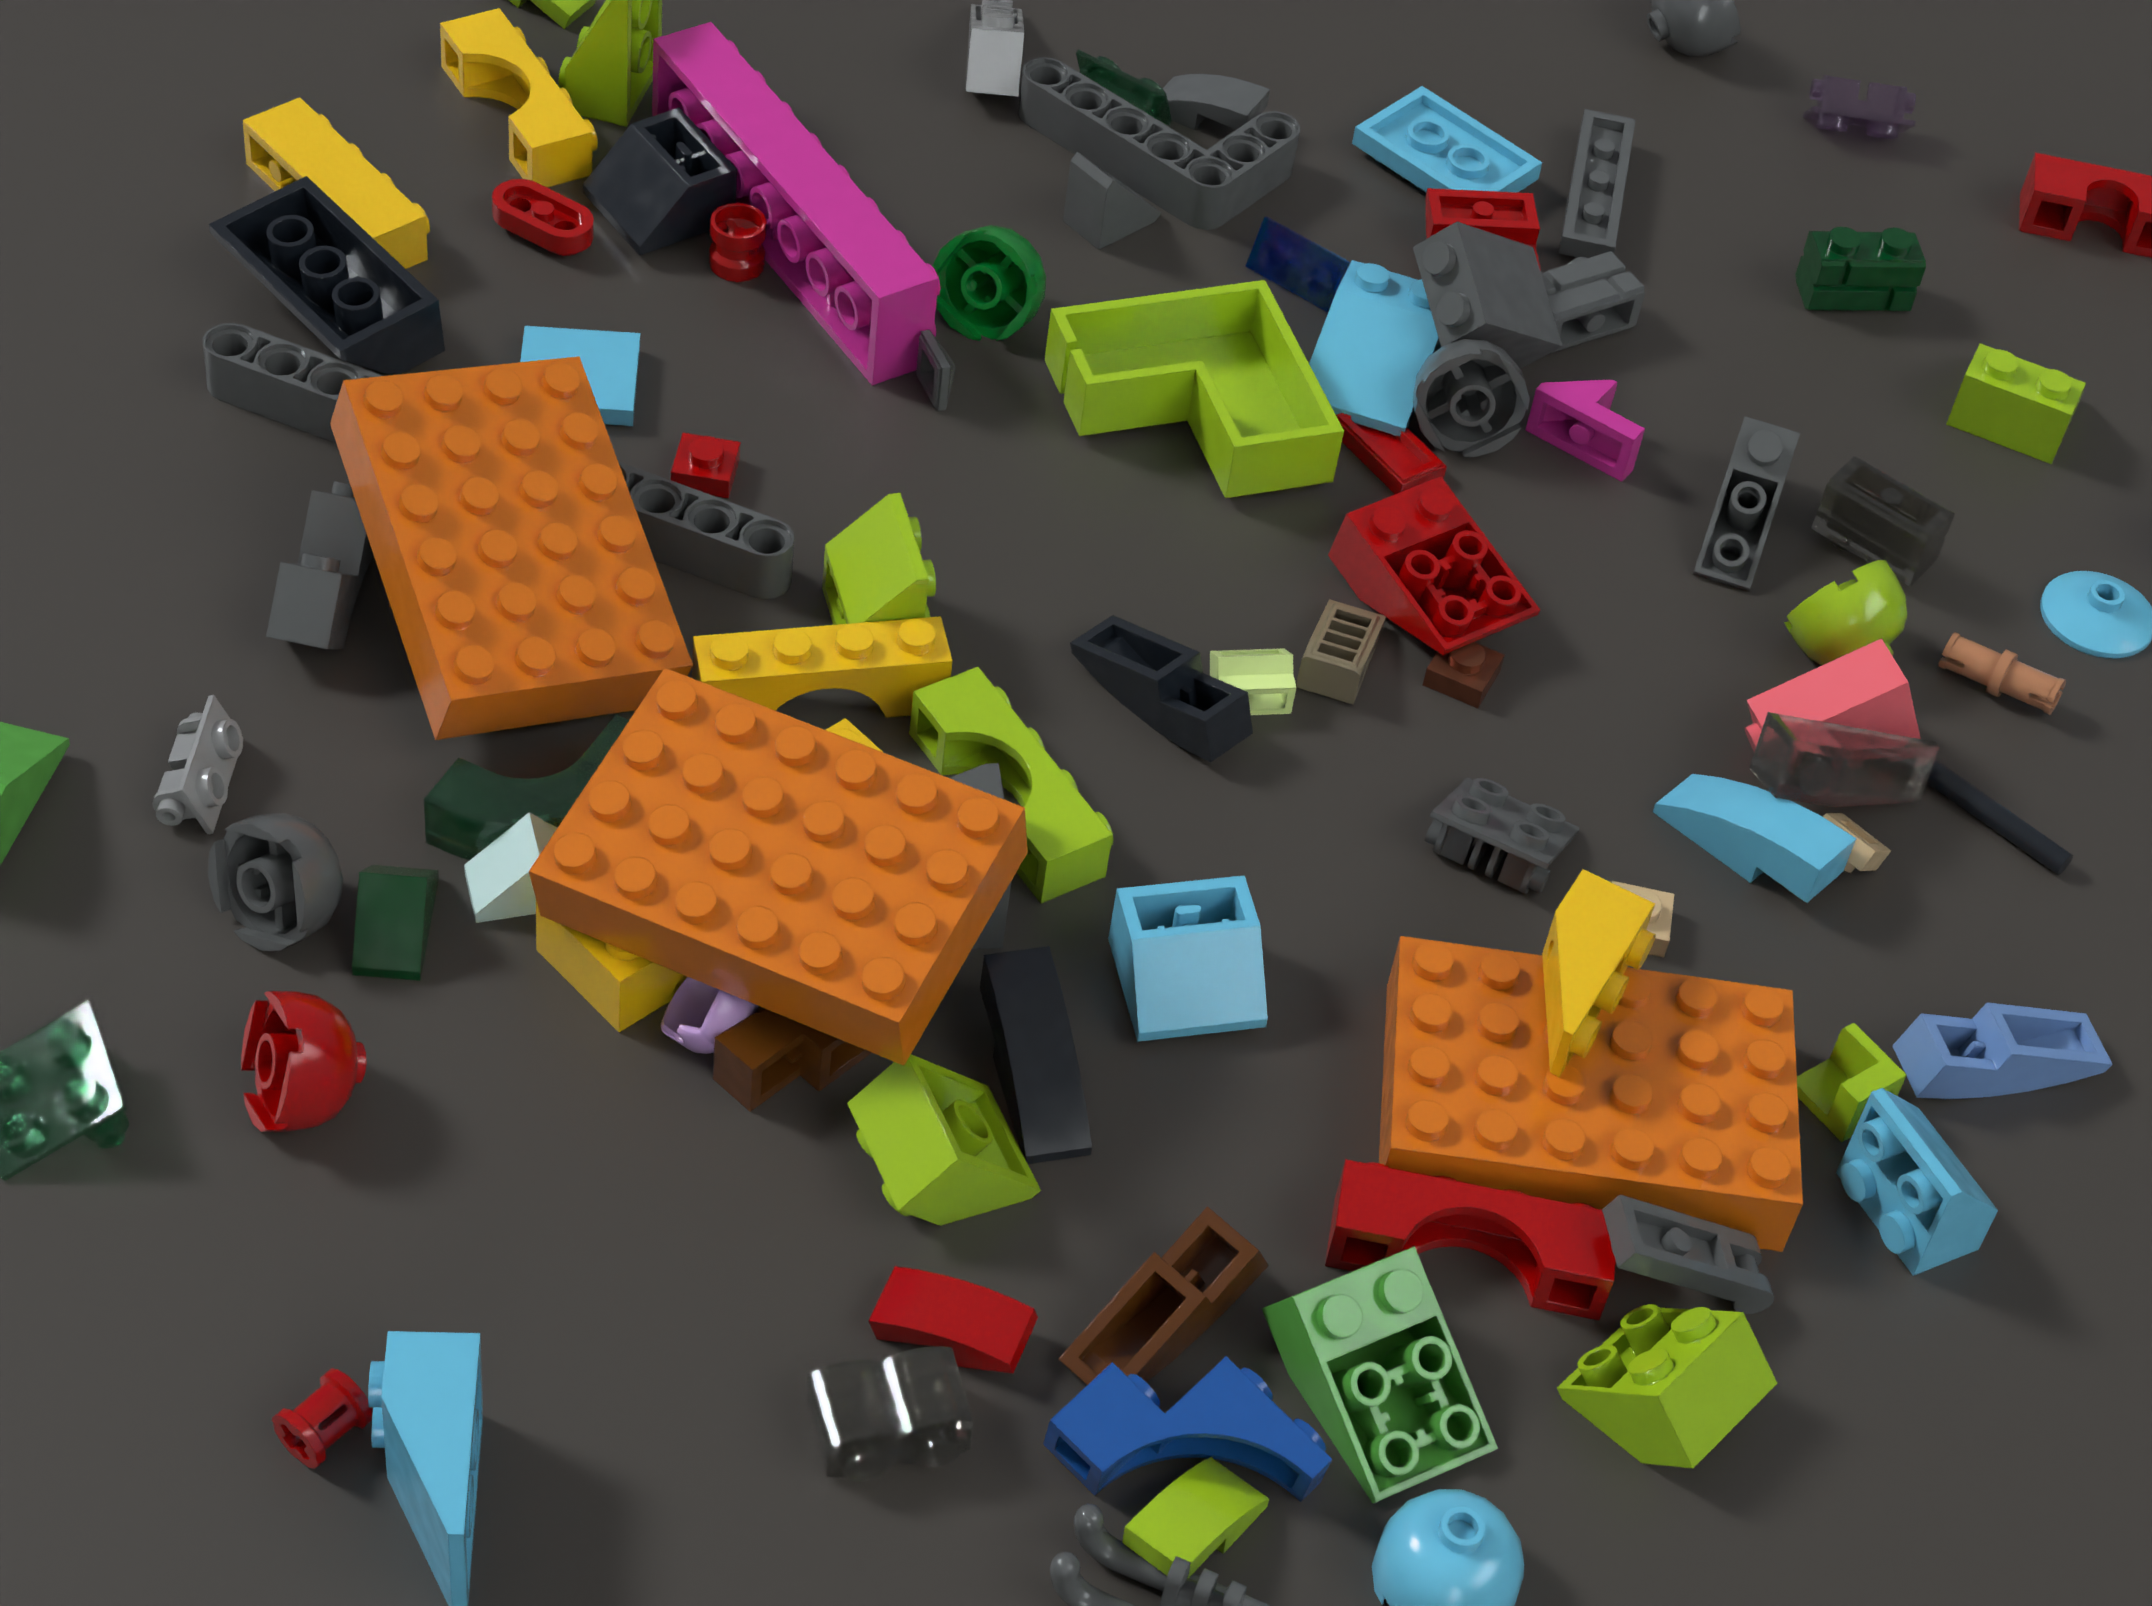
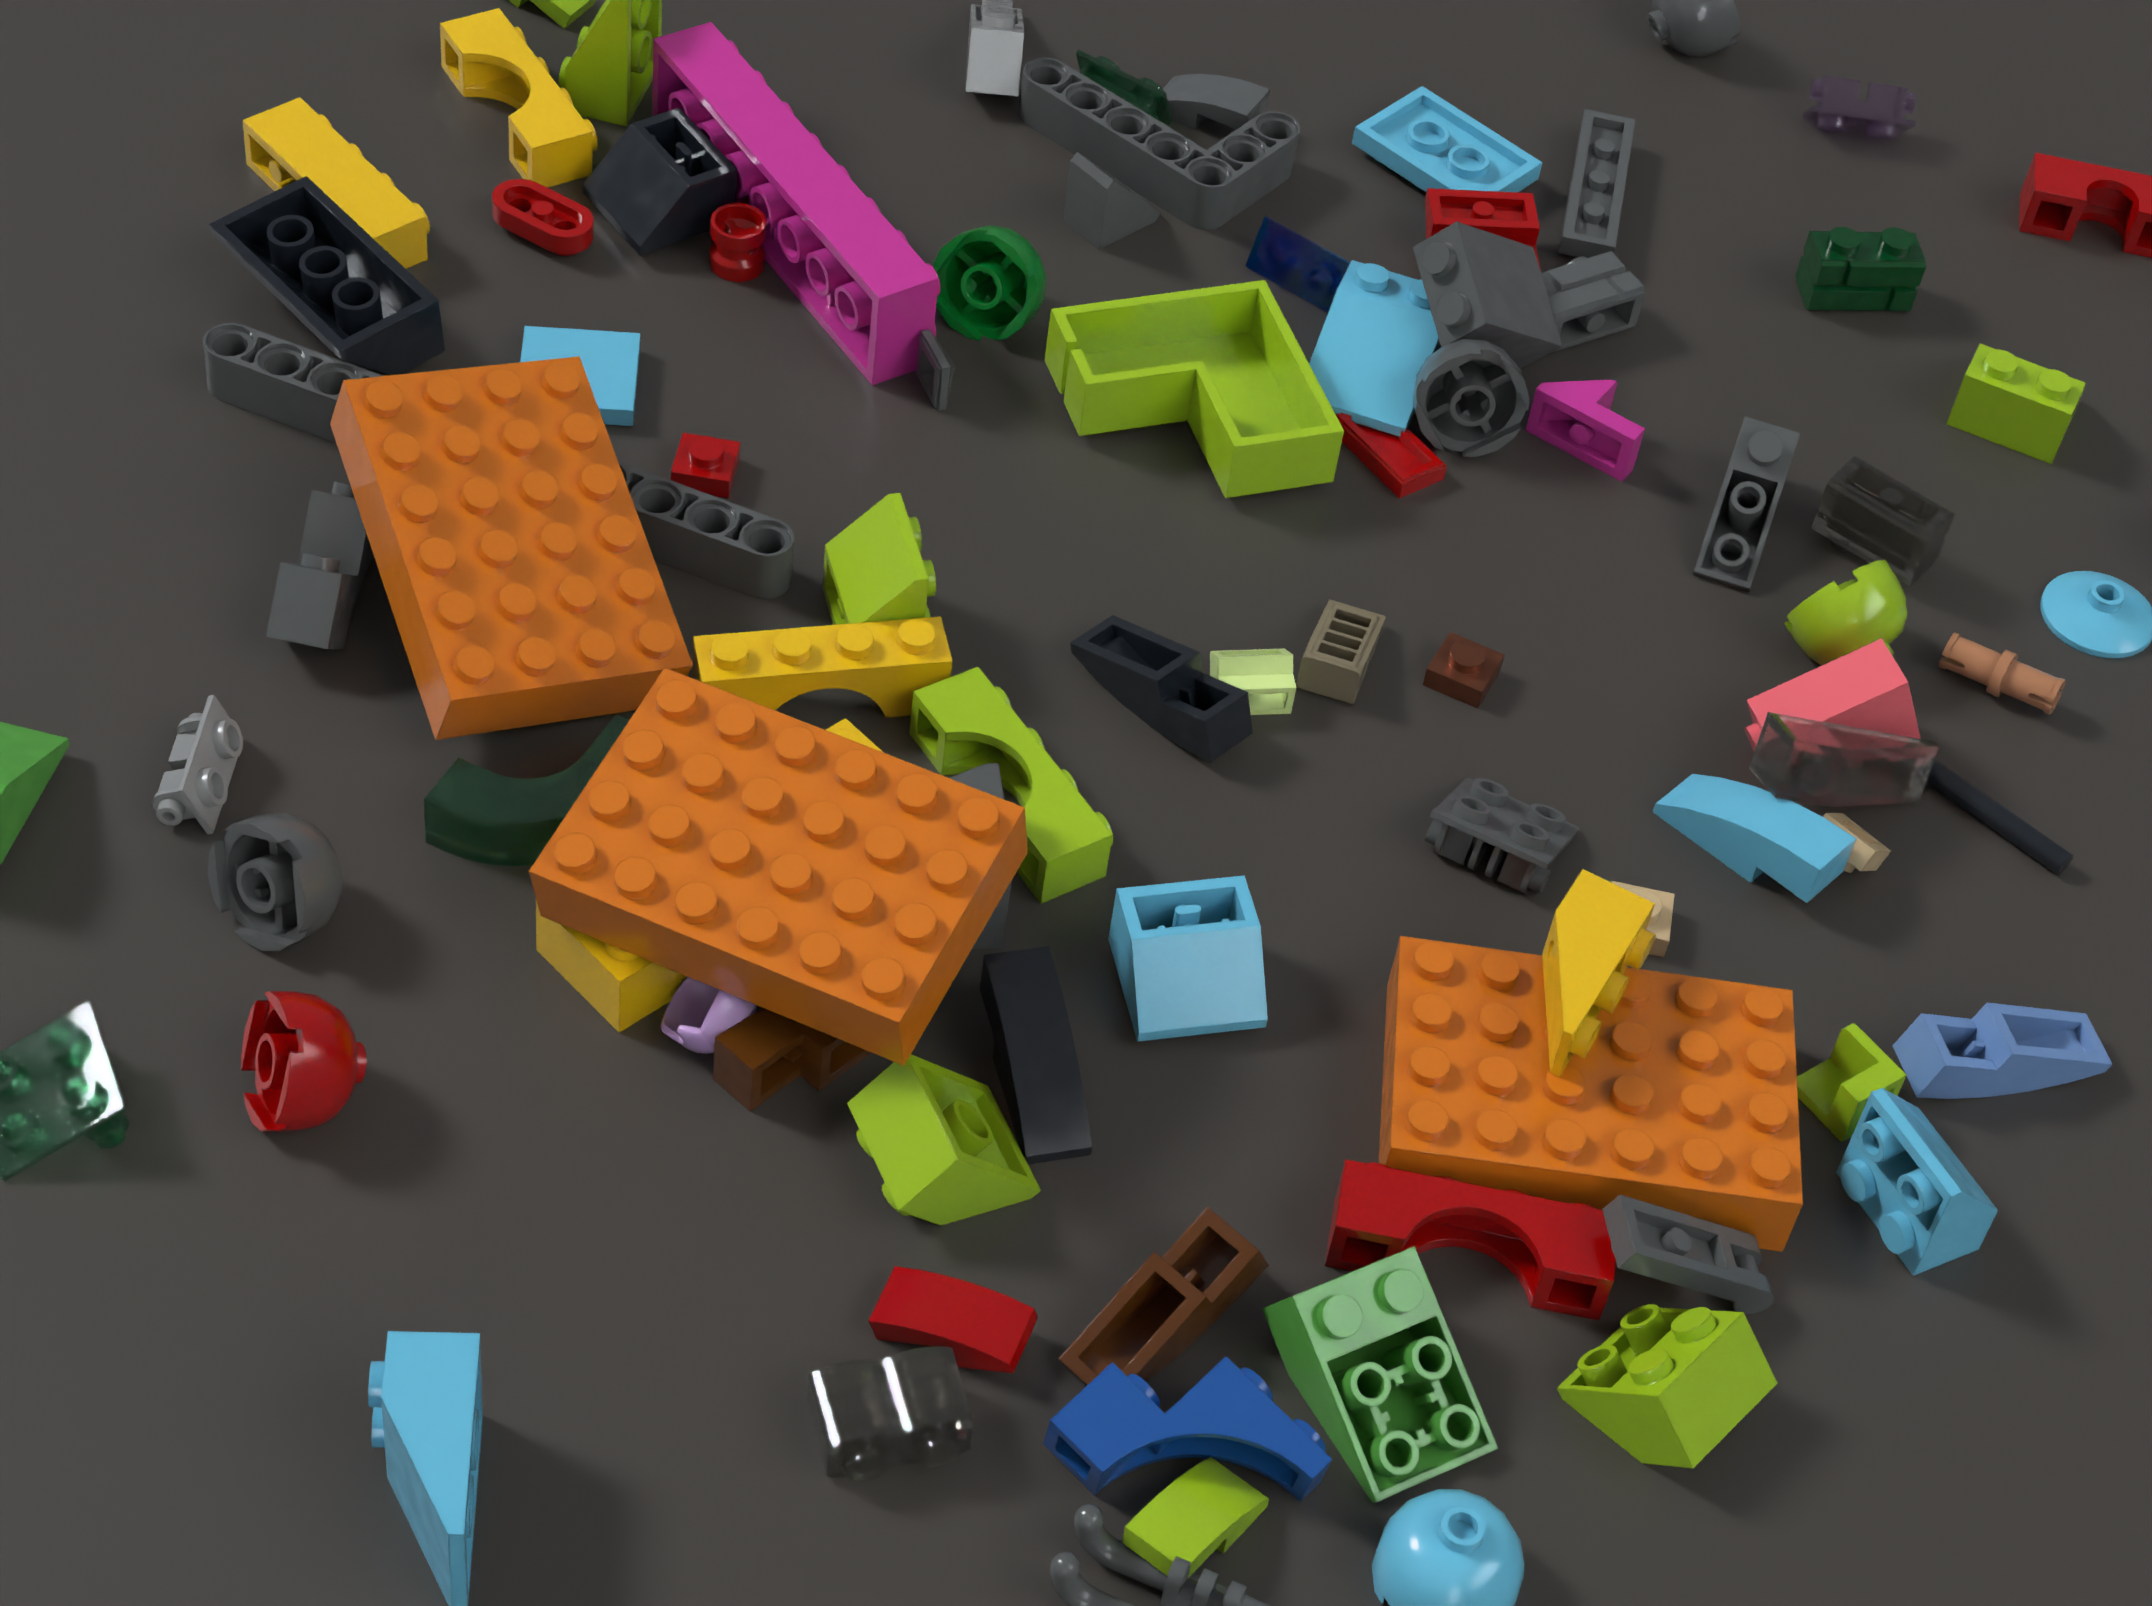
red bush [272,1368,373,1469] -> none
dark green slope [352,865,439,981] -> none
light aqua slope [464,812,558,923] -> none
red slope [1328,476,1540,655] -> none

